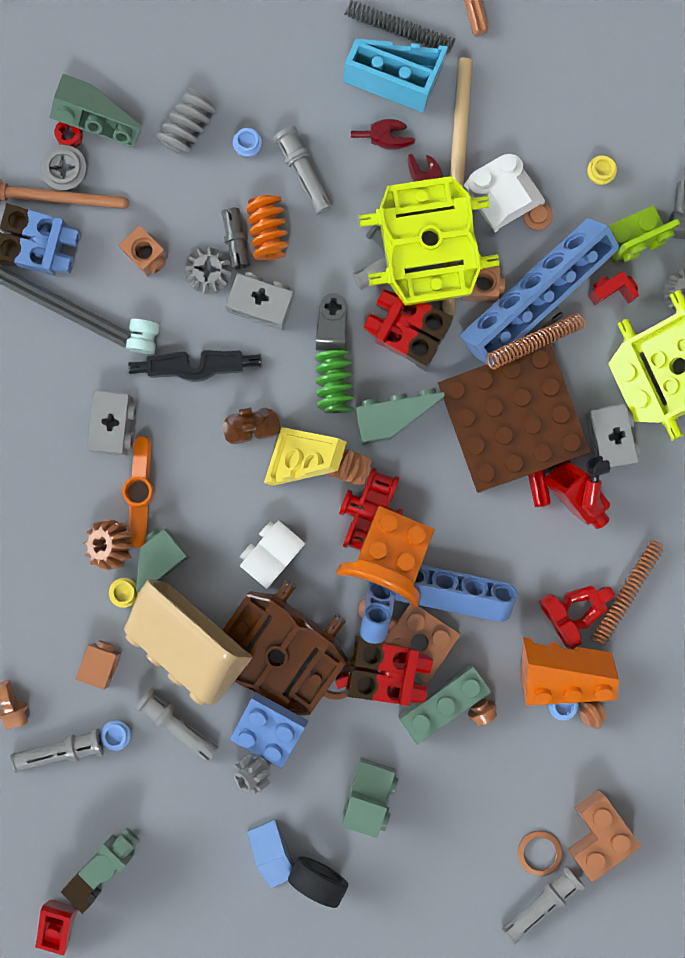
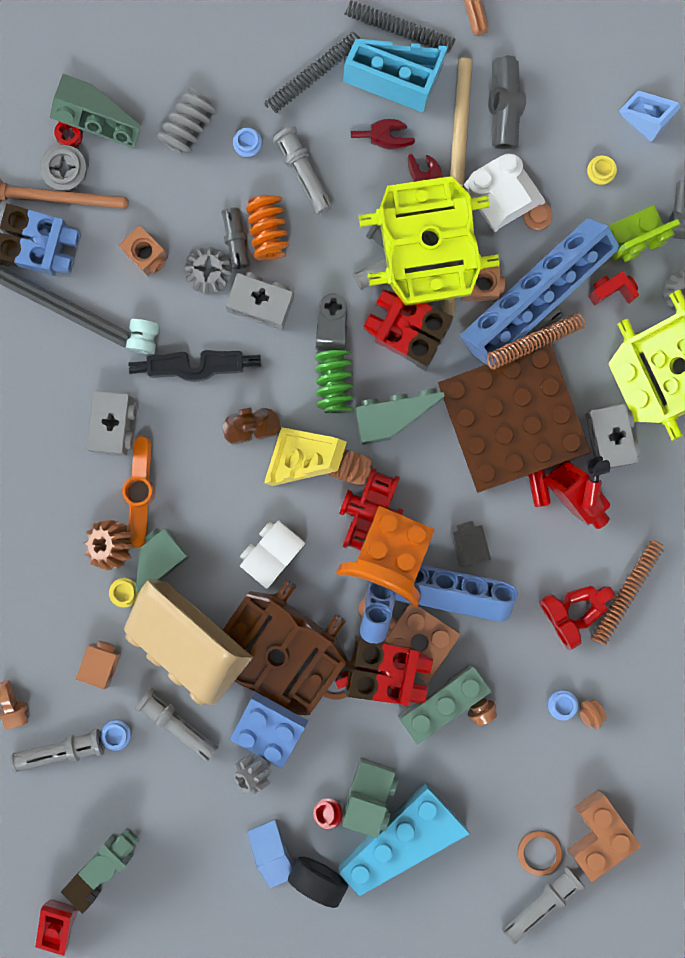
orange wedge [521,637,619,706] -> none
none -> dark grey piece [265,32,360,113]
none -> plate [313,798,343,829]
none -> medium azure wedge [338,782,470,896]
none -> clear smoke brick [451,521,491,567]
none -> dark grey piece [488,55,526,149]
none -> light blue slope [619,90,681,142]

